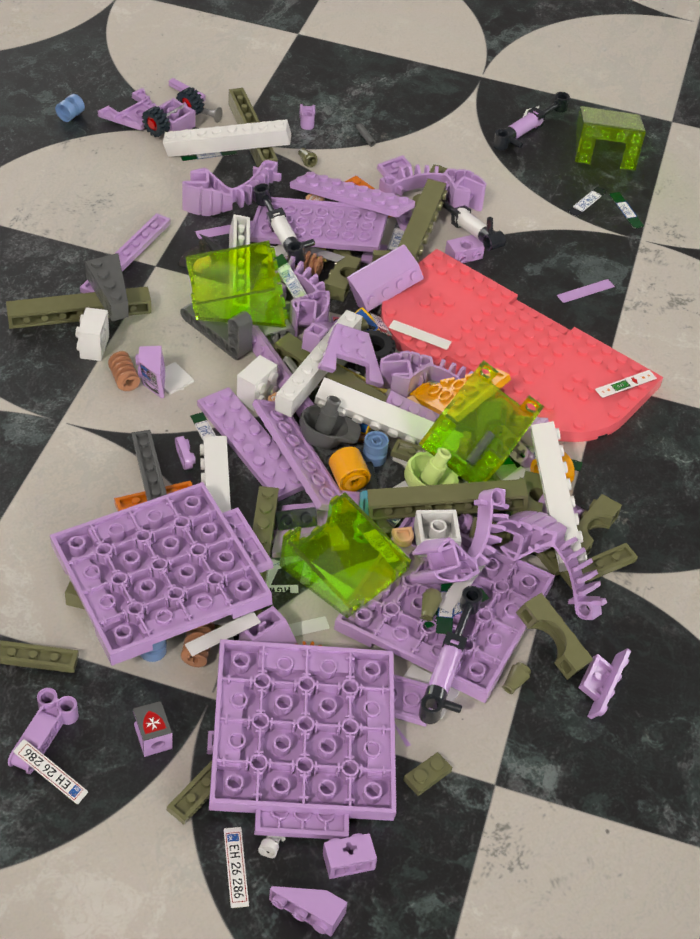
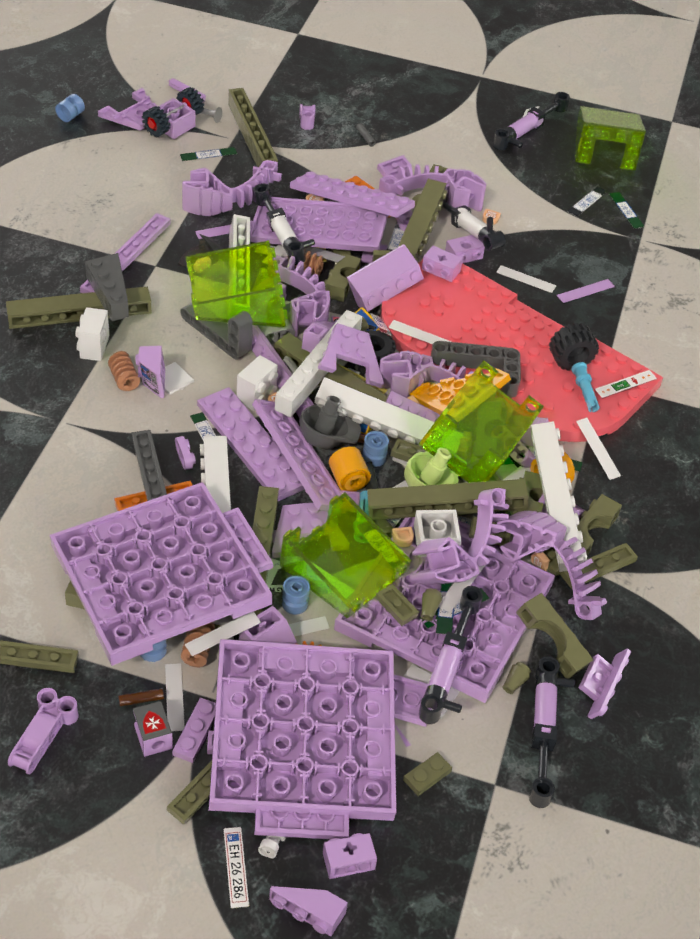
white sticker [13,739,88,804] -> none
white brick [163,120,291,157] -> none
sticker [272,254,307,298] -> none
black hinge [276,507,318,531] -> none
olive cone [298,148,318,167] -> none
lavender plate [458,514,472,533] -> none
dark grey piece [465,431,495,466] -> none
none -> reddish brown piece [118,688,164,706]
none -> white sticker [165,663,184,731]
none -> lavender plate [172,698,216,763]
none -> medium blue wheel [282,576,310,615]
none -> olive plate [376,584,419,626]
none -> lavender brick [422,246,463,282]
none -> dark grey beam [431,341,521,398]
none -> light nougat tile [482,209,501,225]
none -> white sticker [497,265,556,293]
none -> black piece [529,656,575,808]
none -> light nougat tile [531,552,550,572]
none -> black tyre [549,323,599,371]
none -> medium azure pin [571,362,600,412]
none -> white sticker [576,418,621,480]

